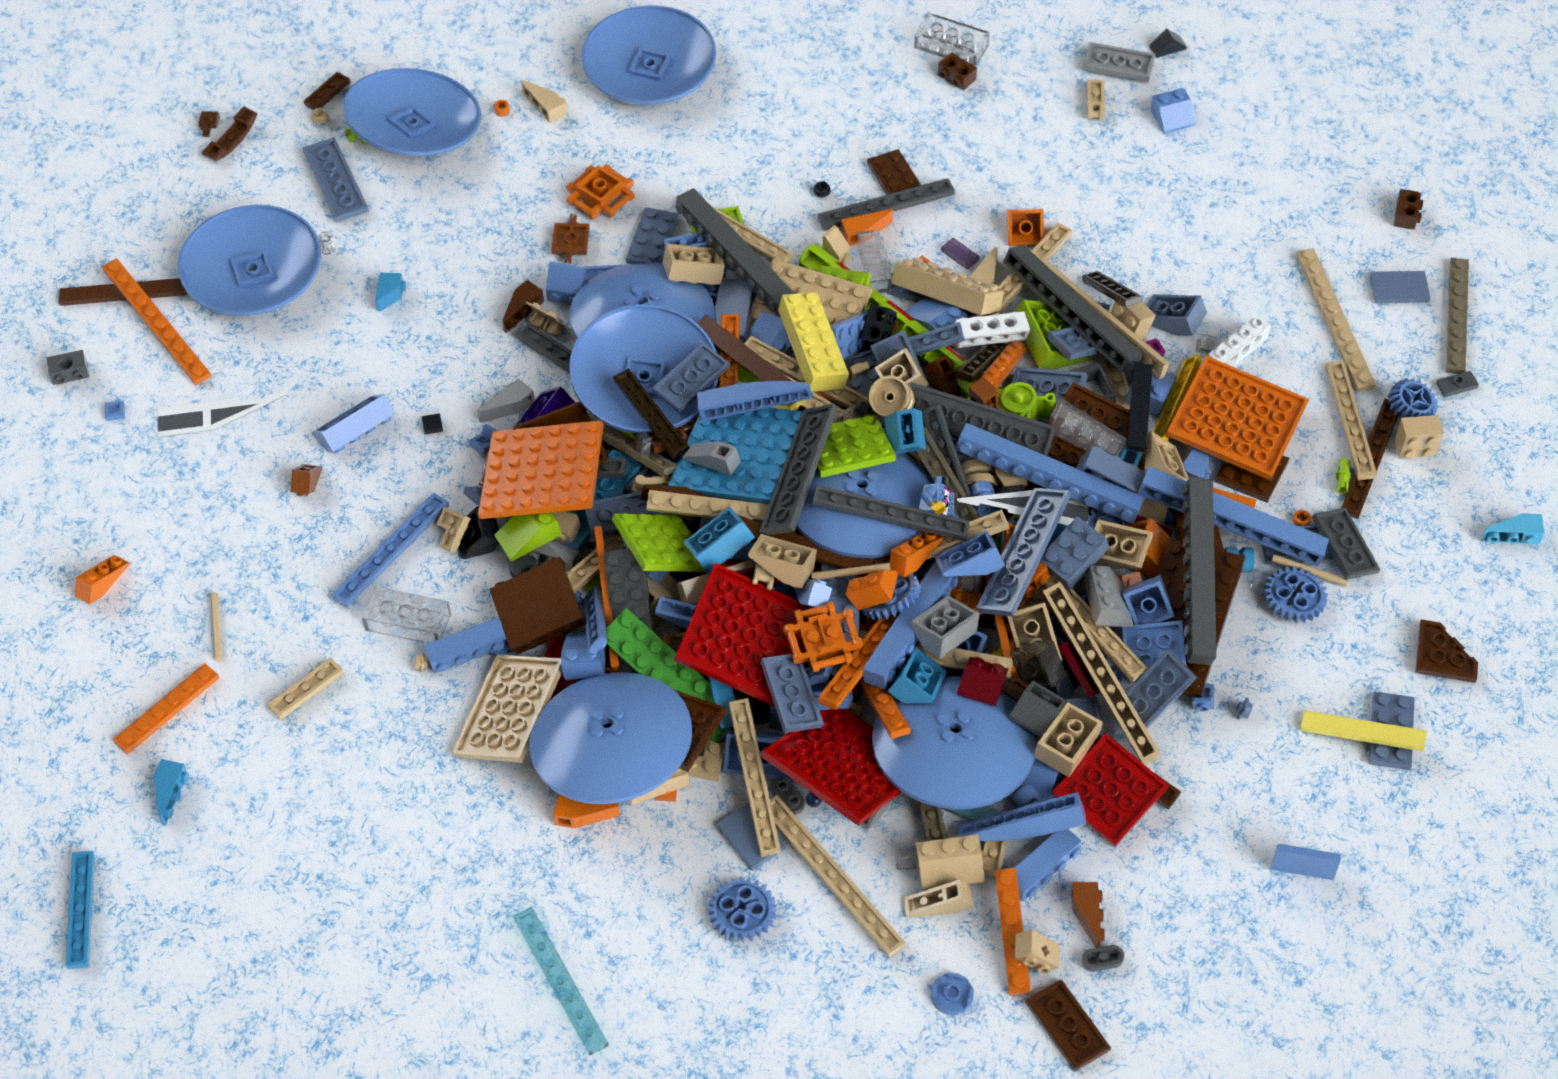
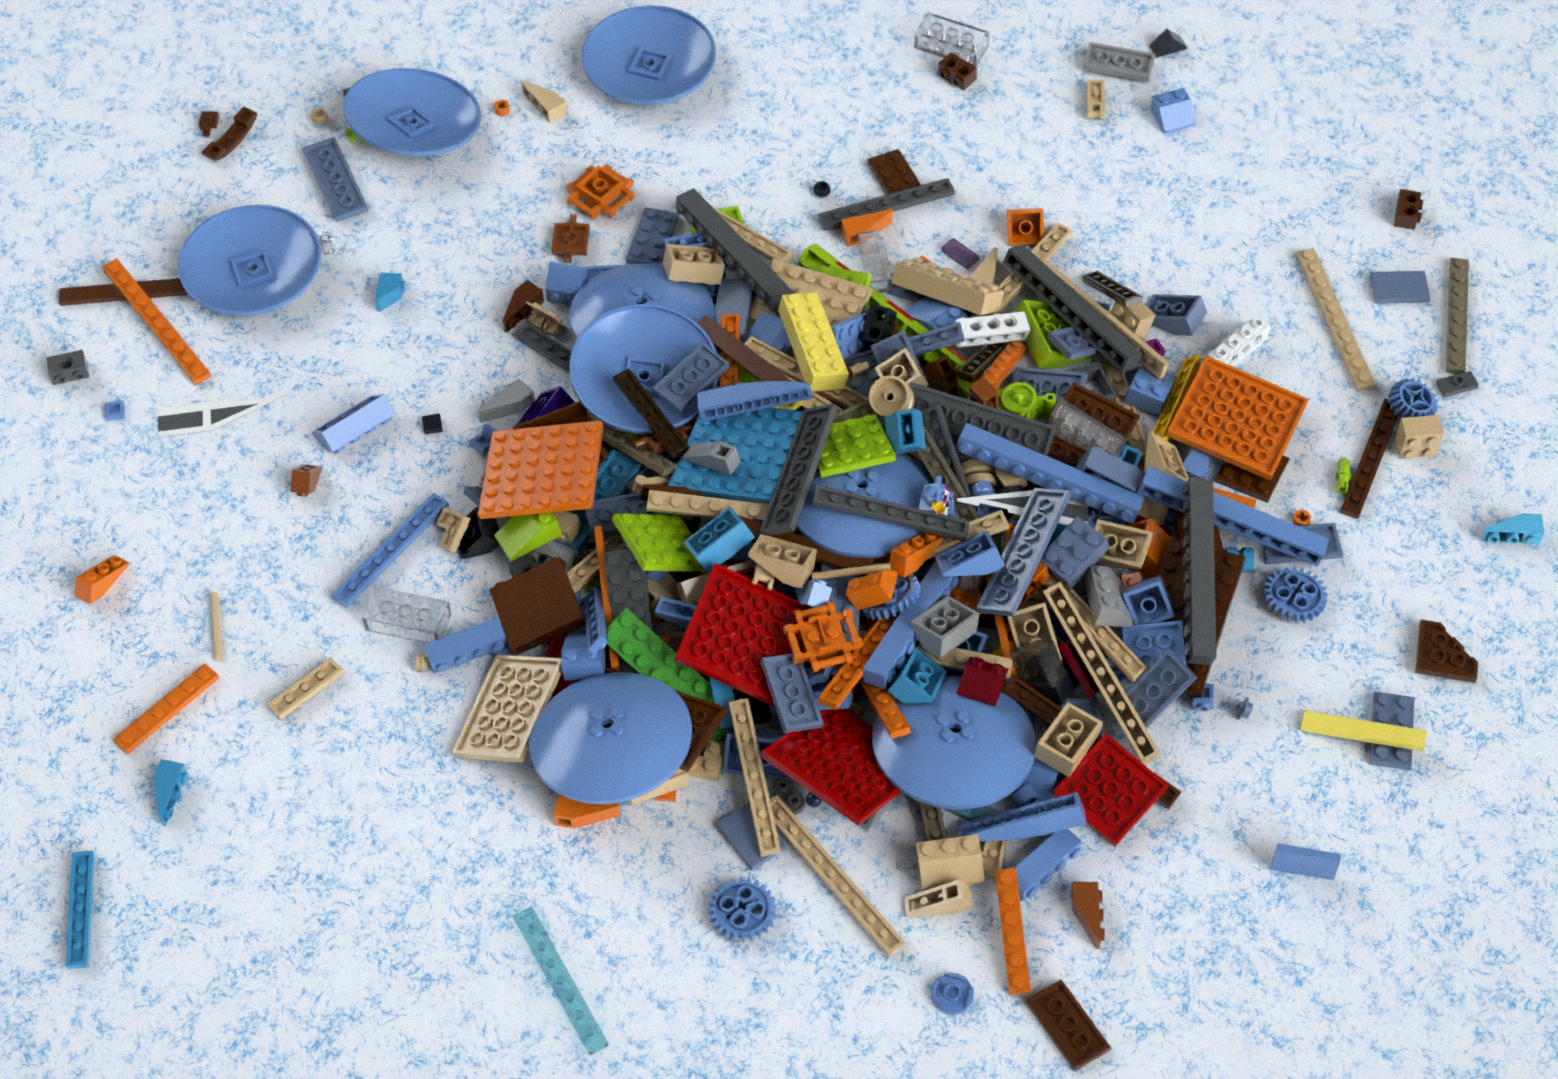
reddish brown tile [304,72,351,110] -> none
dark grey plate [597,458,627,479] -> none
flat silver piece [636,434,652,455] -> none
tan slope [823,225,851,265] -> none
black piece [856,401,872,418] -> none
dark grey slope [1009,681,1068,738] -> none
tan brick [1015,929,1059,974] -> none
dark grey plate [1081,945,1124,972] -> none
black tile [1126,361,1153,453] -> none
clear slope [1195,334,1217,355] -> none
tan bar [1271,554,1349,586] -> none
dark grey tile [1311,508,1380,580] -> none
tan tile [1326,361,1377,481] -> none

